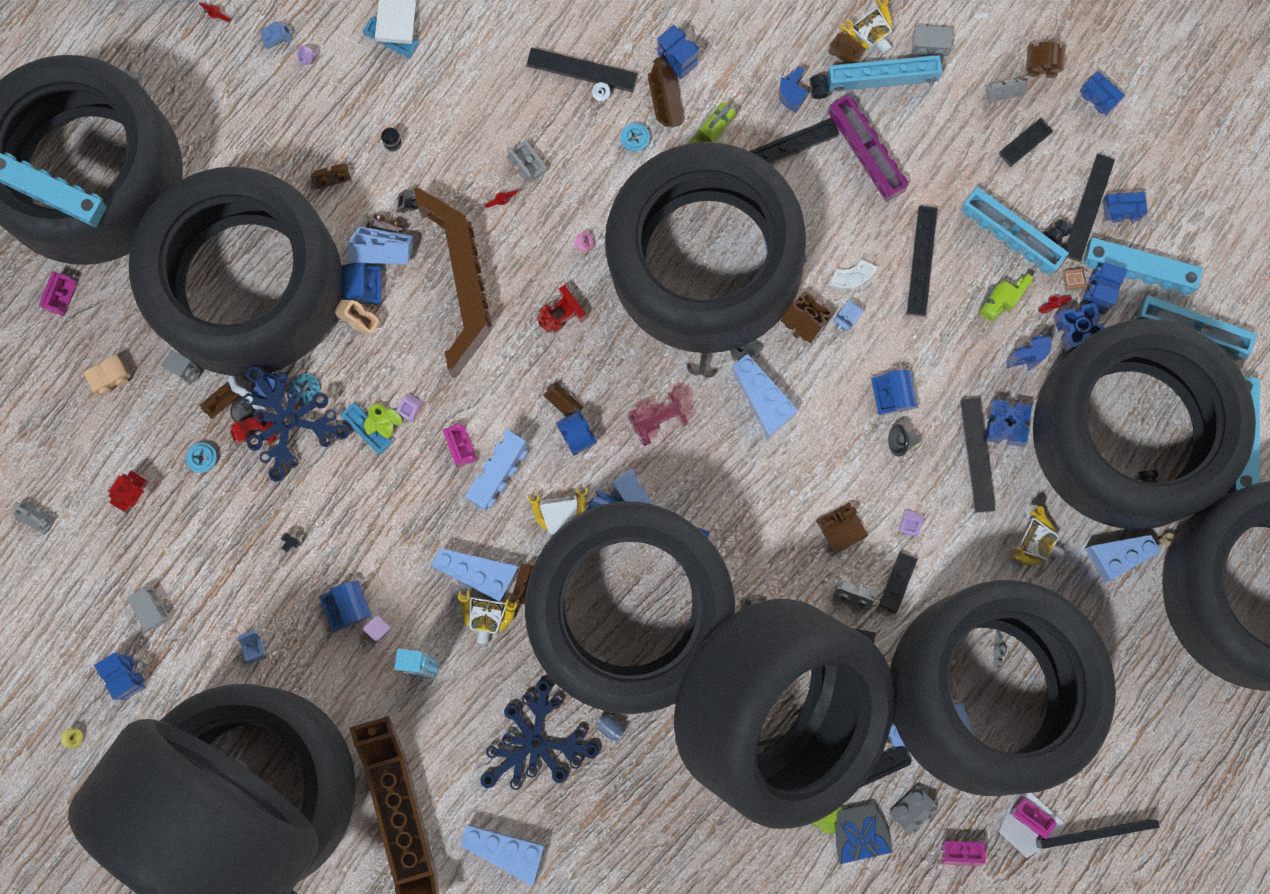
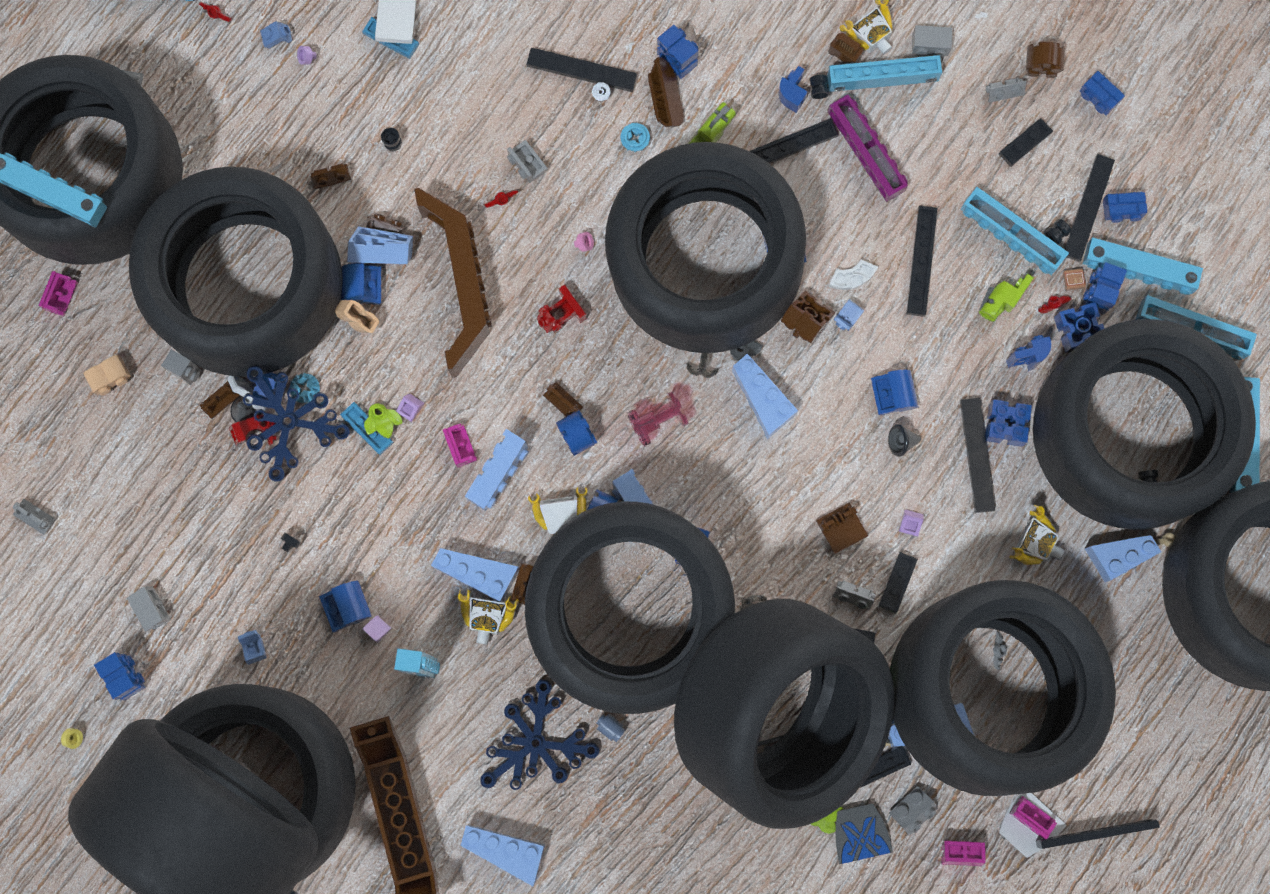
red tile [107,471,149,513] -> none
medium azure gear [186,442,217,473] -> none
black tile [397,189,418,213] -> none

